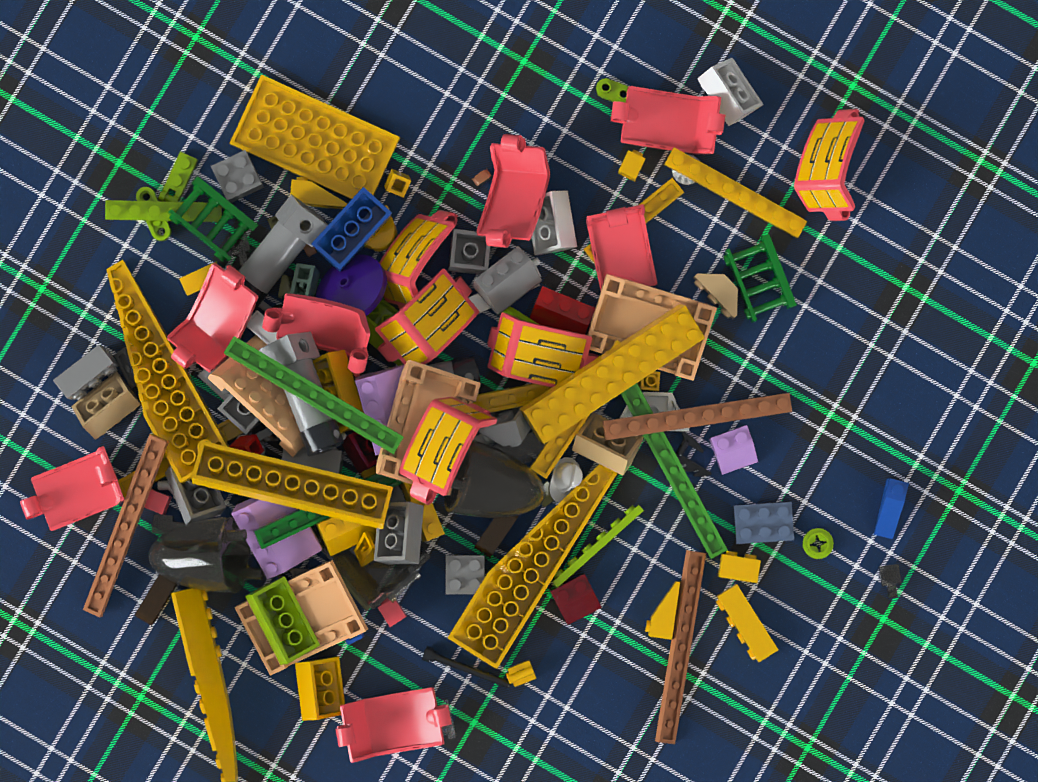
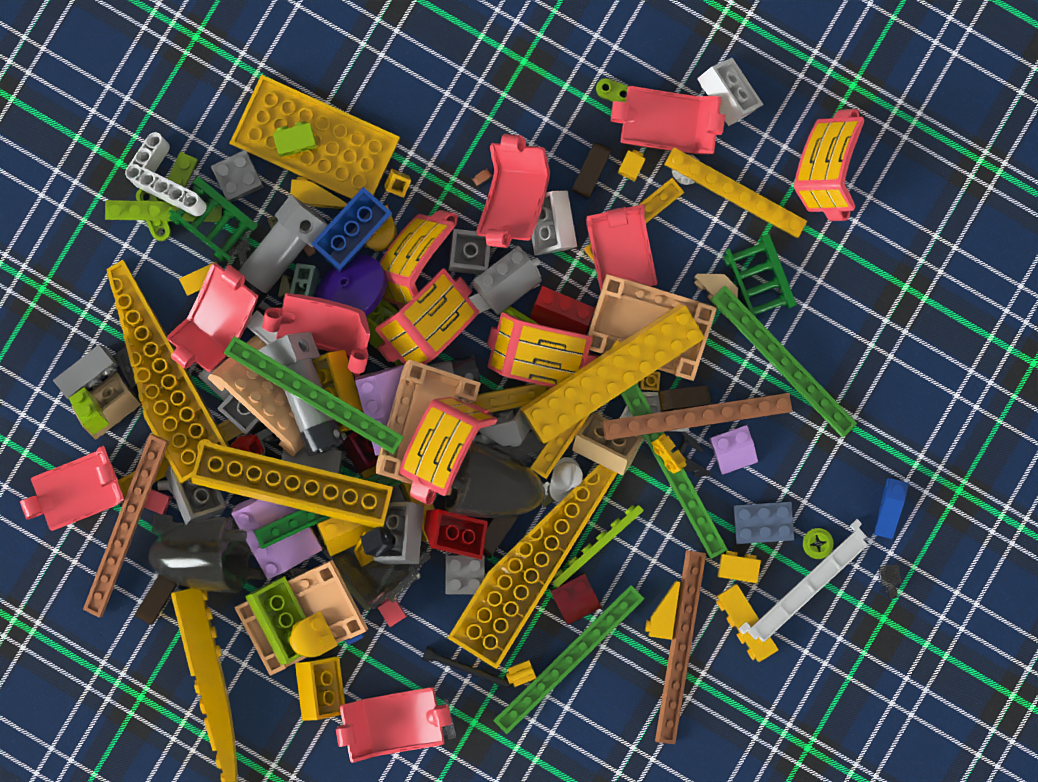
none -> lime brick [69,387,109,435]
none -> white beam [125,132,206,216]
none -> lime brick [273,121,317,158]
none -> yellow slope [289,611,338,657]
none -> black brick [360,527,395,557]
none -> red slope [424,509,488,560]
none -> bright green plate [493,585,644,734]
none -> dark brown beam [572,141,612,199]
none -> yellow hinge [651,434,687,474]
none -> dark brown beam [658,386,712,412]
none -> bright green plate [710,286,857,437]
none -> white piece [739,519,868,642]

